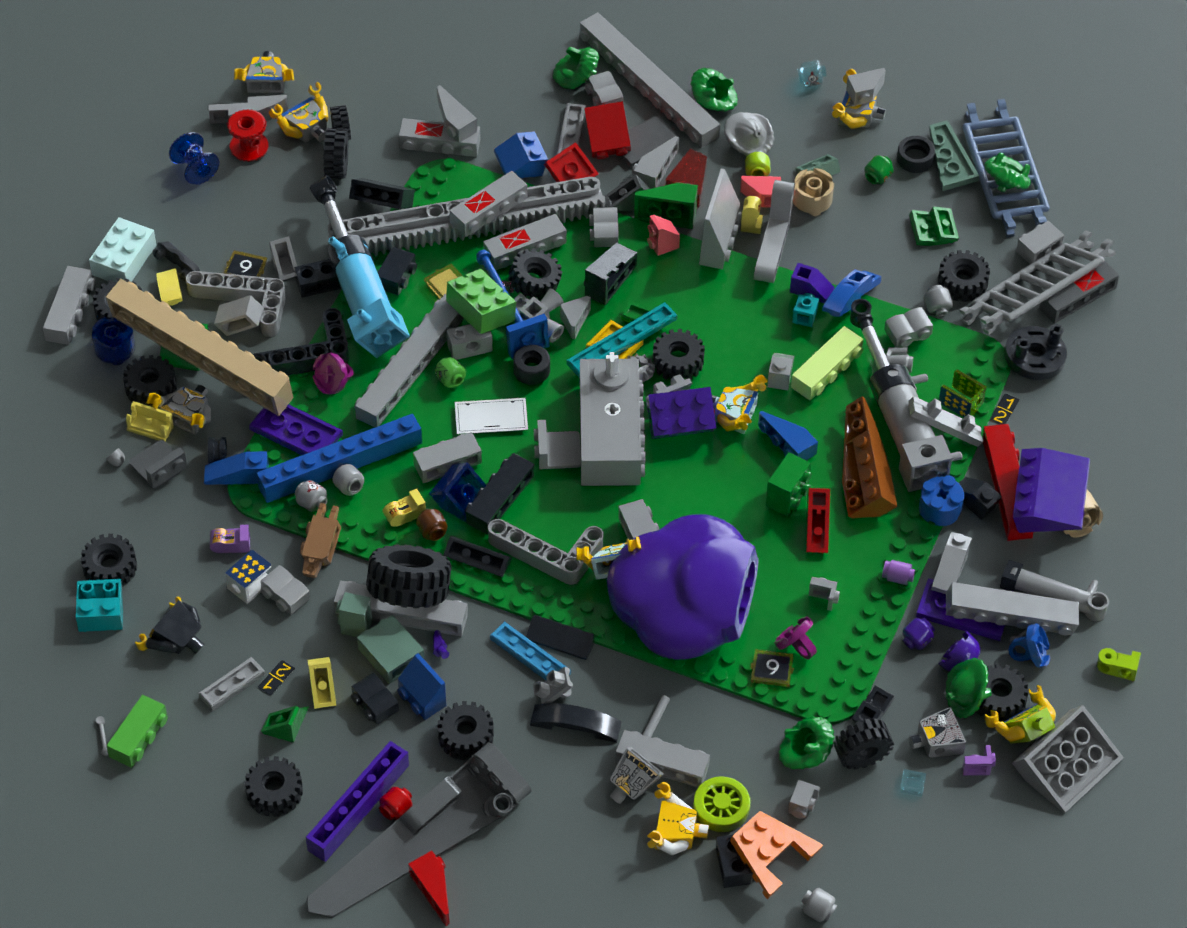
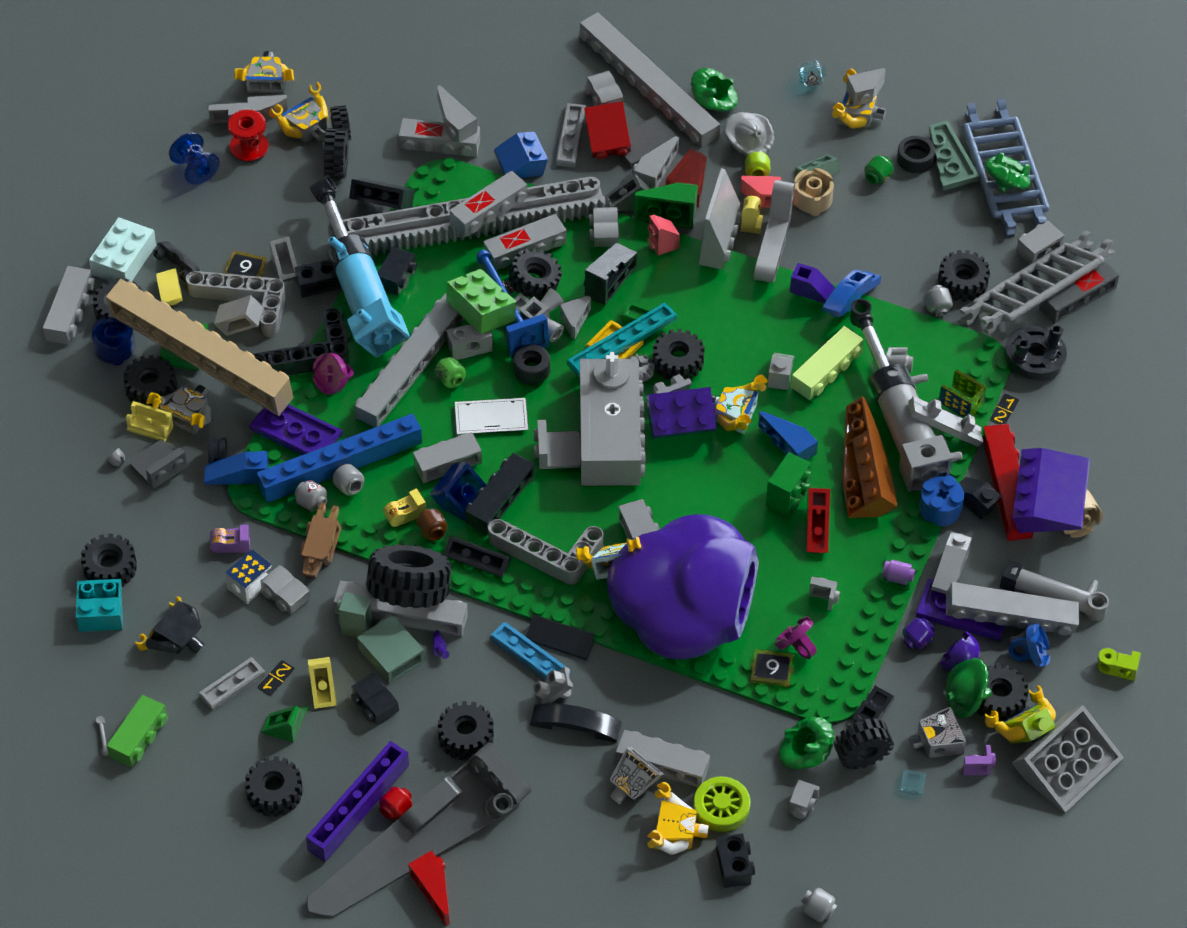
blue slope [397,653,446,720] -> none
clear yellow piece [424,264,462,299] -> none
red plate [544,142,599,182] -> none
green piece [553,47,599,89] -> none
light grey piece [643,695,670,737] -> none
wing [730,811,823,899] -> none
teal brick [792,293,819,327] -> none
light grey brick [884,307,933,347] -> none
green slope [909,207,959,246] -> none

